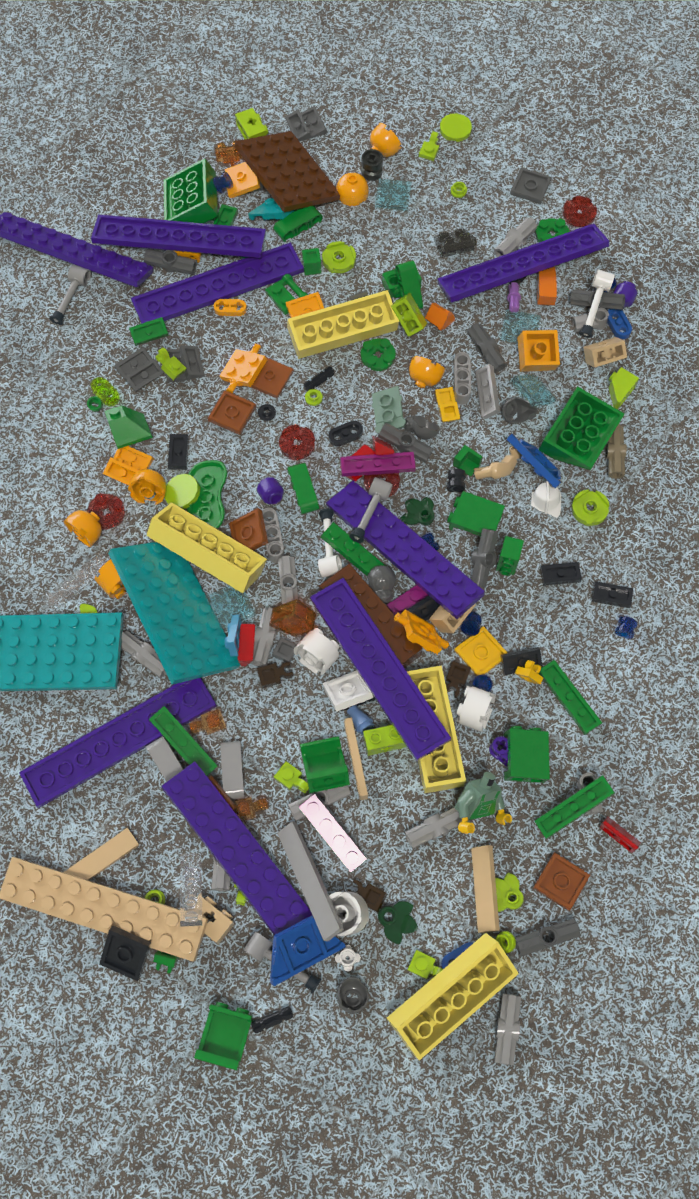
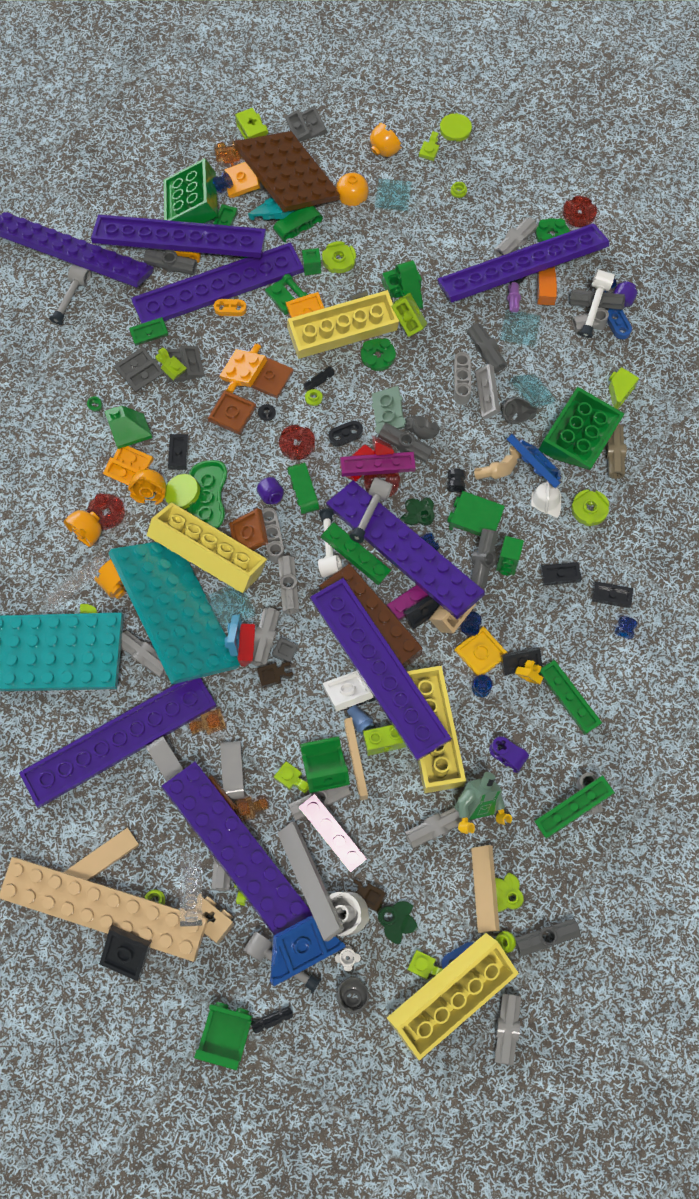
clear neon green plate [90,377,120,407] -> none
green plate [149,706,218,776] -> none
green tile [153,950,179,974] -> none
clear orange torso [269,599,318,637] -> none
white brick [294,628,339,675] -> none
pearl dark grey wheel [361,149,383,181] -> none
dark grey hair [367,565,396,604] -> none
light orange plate [394,609,449,655] -> none
light orange cylinder [409,356,446,389] -> none
orange tile [425,303,455,331] -> none
clear smoke plate [434,228,477,258] -> none
yellow slope [434,387,460,423] -> none
dark brown plate [446,661,471,698] -> none
green panel [453,445,483,477] -> none
white brick [457,686,496,732] -> none
green panel [504,726,550,783] -> none
dark grey tile [510,167,552,204] -> none
light orange brick [517,330,560,372] -> none
dark orange plate [533,852,590,911] -> none
tan brick [583,337,627,367] -> none
red slope [599,816,641,853] -> none

